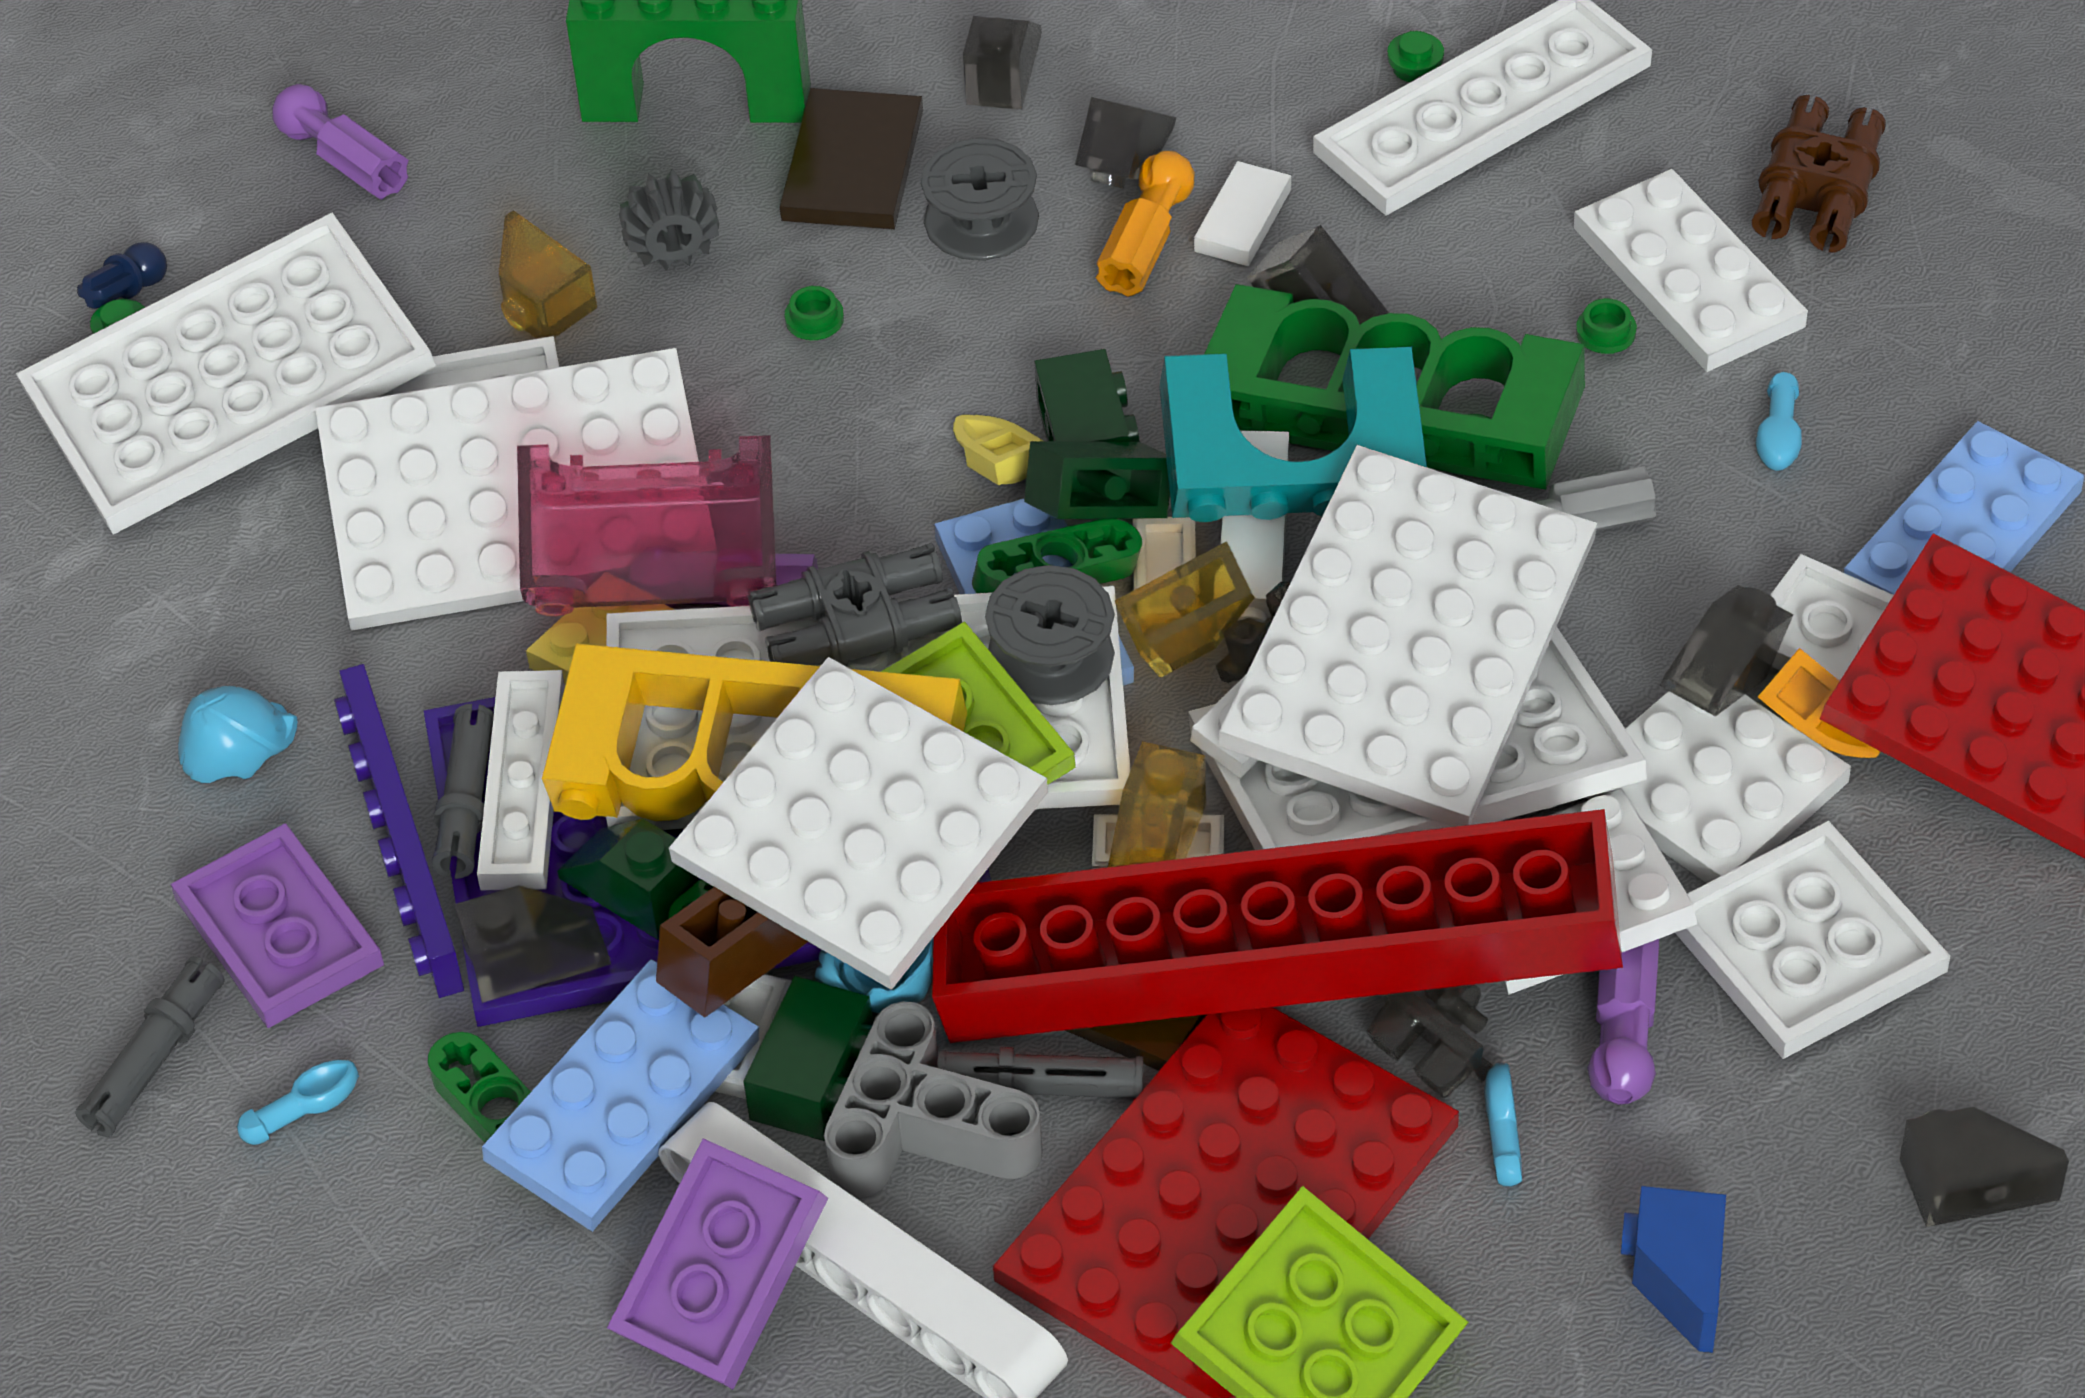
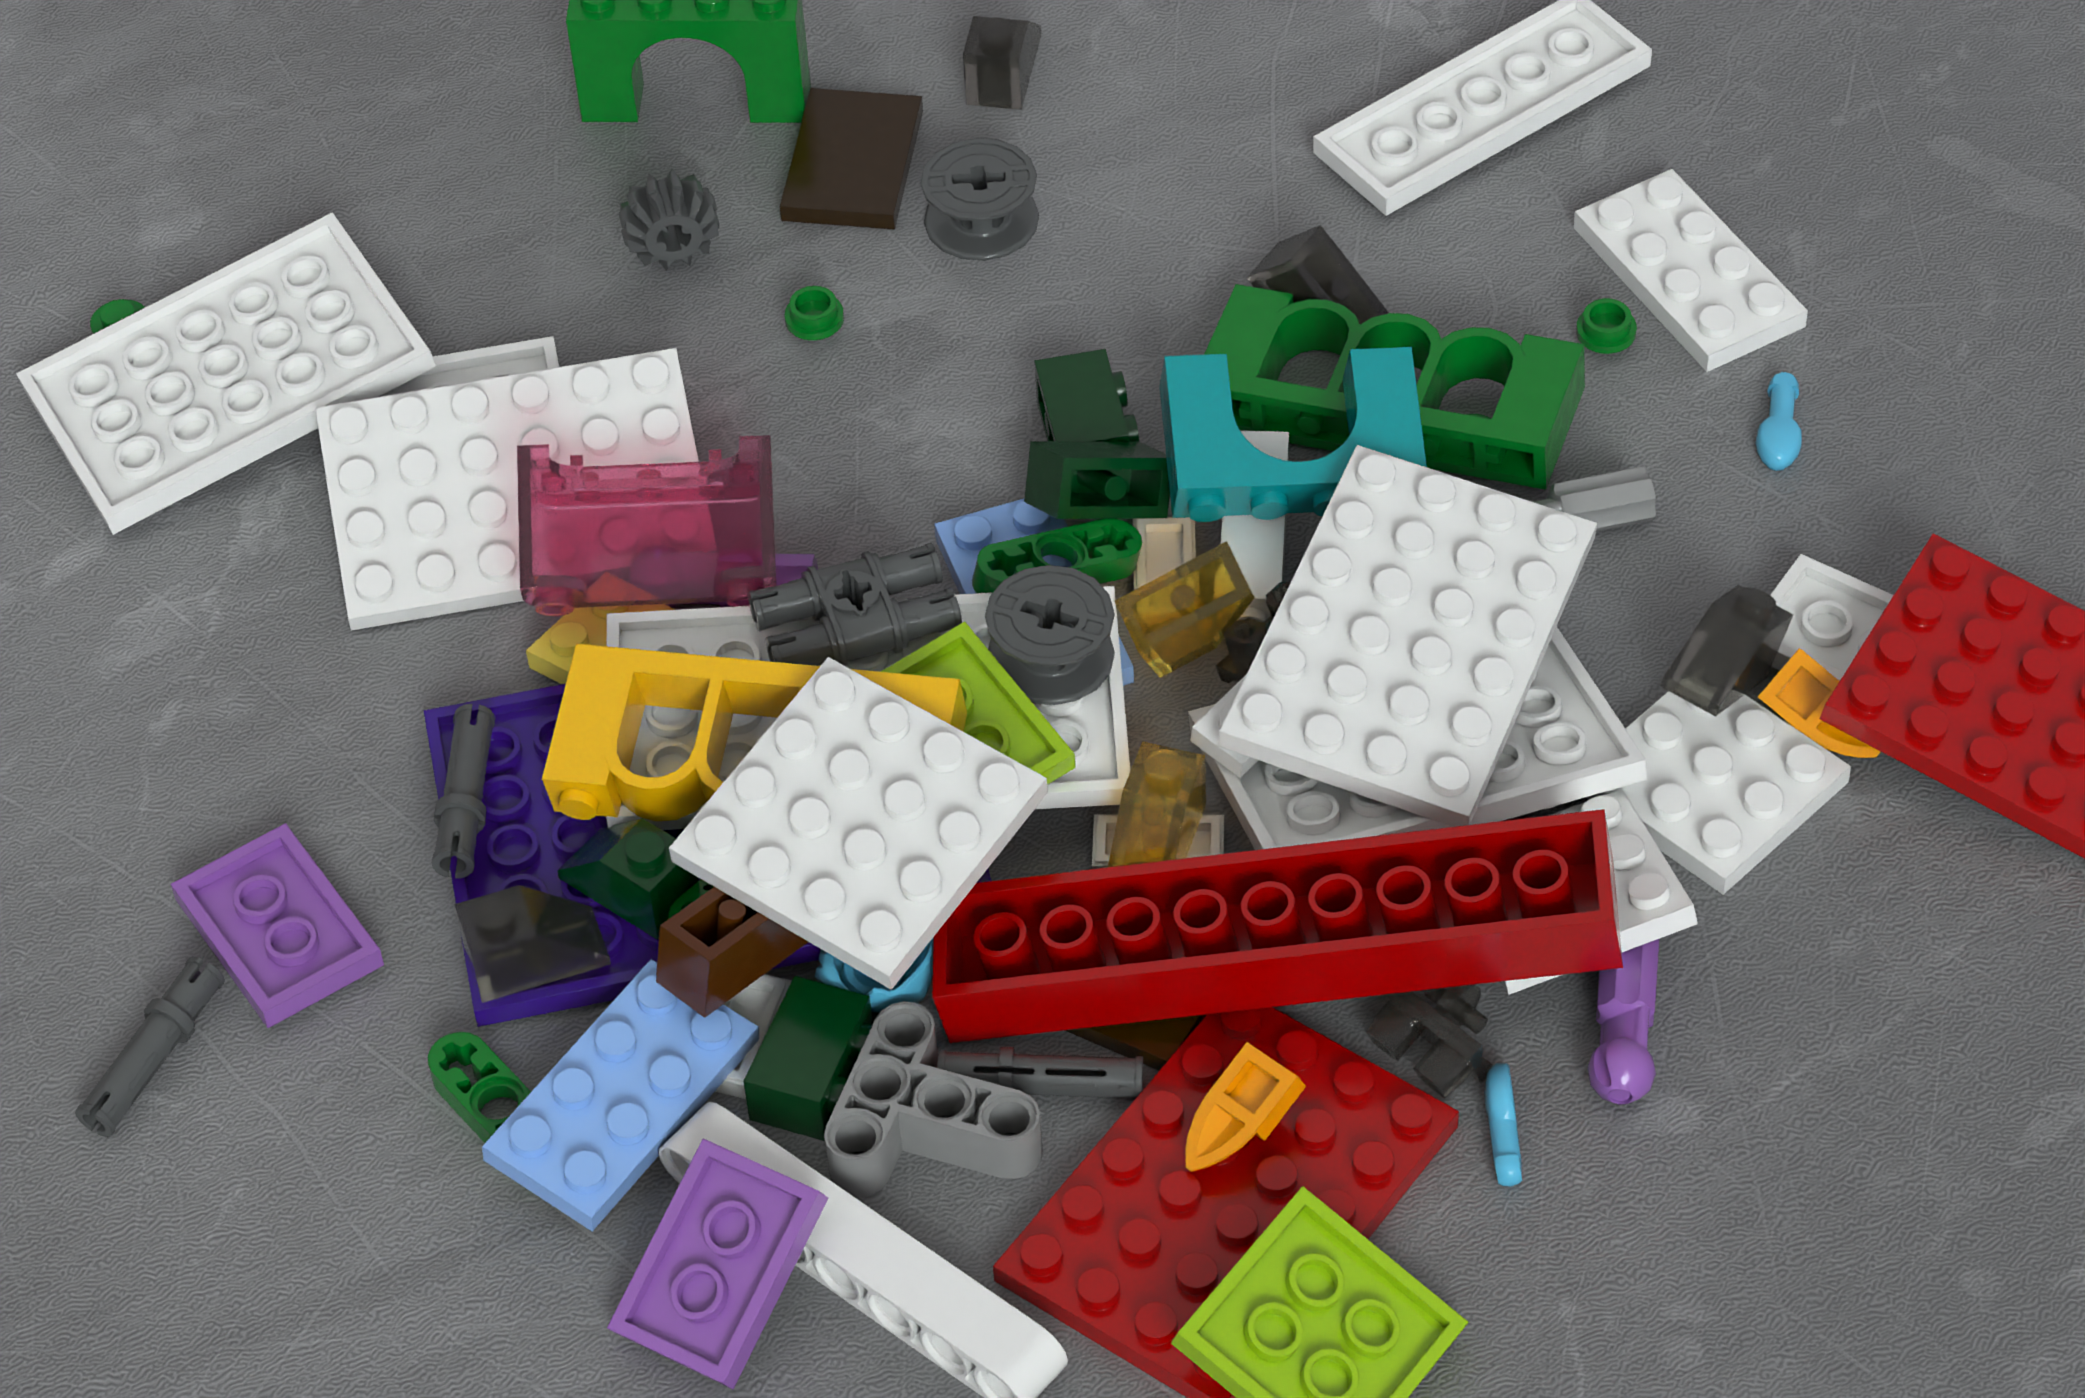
dark blue axle [77,242,167,309] -> none
medium azure hair [178,686,298,783] -> none
medium azure piece [237,1060,359,1145] -> none
medium lavender piece [272,84,409,200] -> none
dark purple plate [334,664,464,998] -> none
white plate [477,670,565,890] -> none
clear yellow slope [499,210,597,339] -> none
light yellow plate [953,415,1043,485] -> none
clear smoke slope [1075,97,1176,189] -> none
light orange piece [1095,151,1195,297] -> none
white tile [1194,161,1291,267] -> none
green plate [1387,31,1444,82] -> none
blue slope [1621,1186,1726,1353] -> none
white plate [1675,821,1950,1059] -> none
reddish brown pin [1752,95,1886,253] -> none
light blue plate [1844,421,2085,595] -> none
clear smoke slope [1899,1107,2069,1227] -> none
none -> light orange plate [1186,1042,1306,1172]

